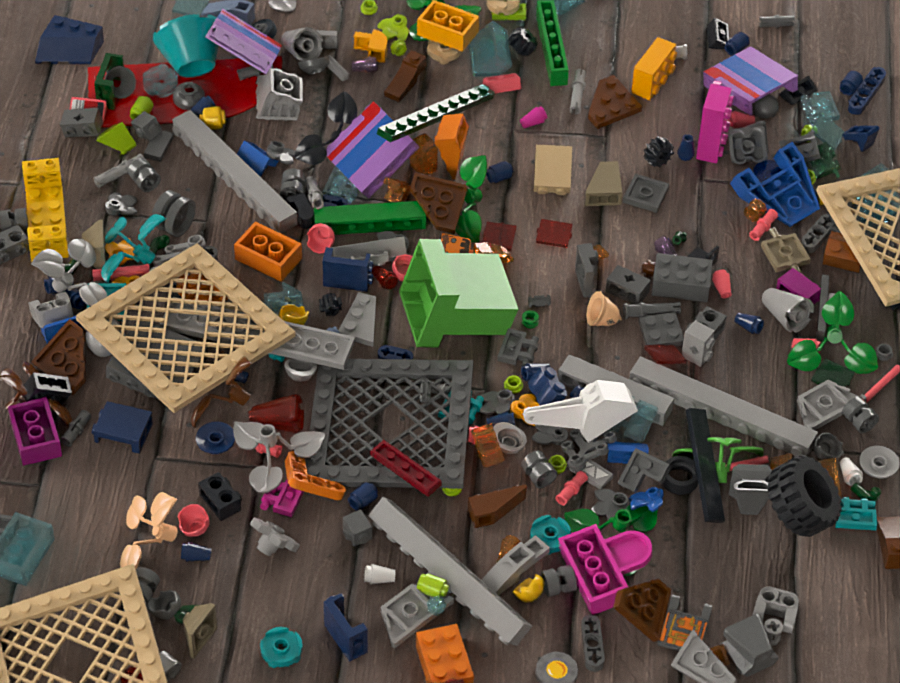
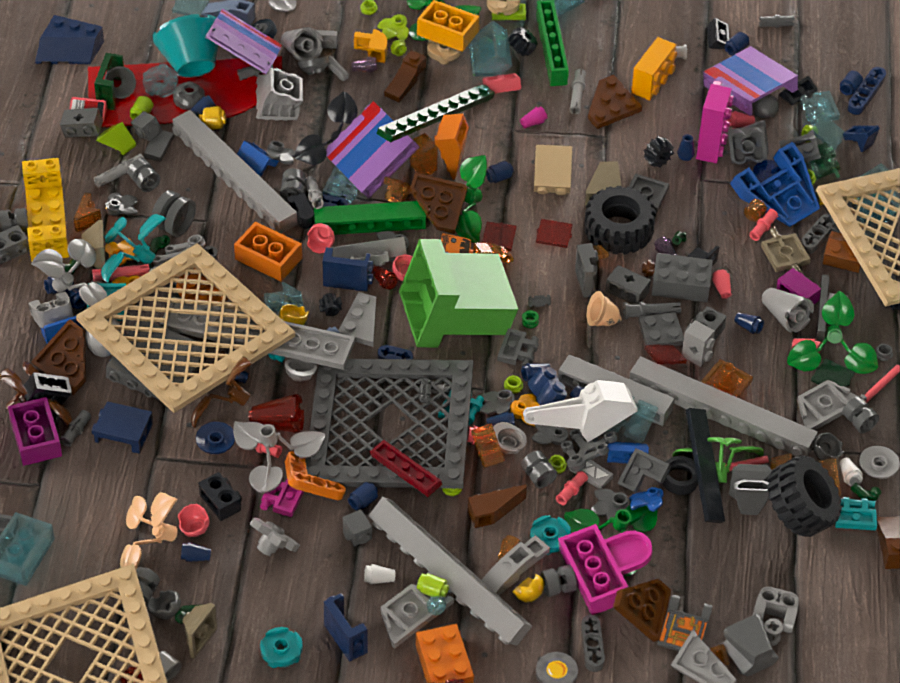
none -> clear orange slope [74,193,102,232]
none -> black tyre [584,186,656,255]
none -> clear orange plate [701,359,753,398]

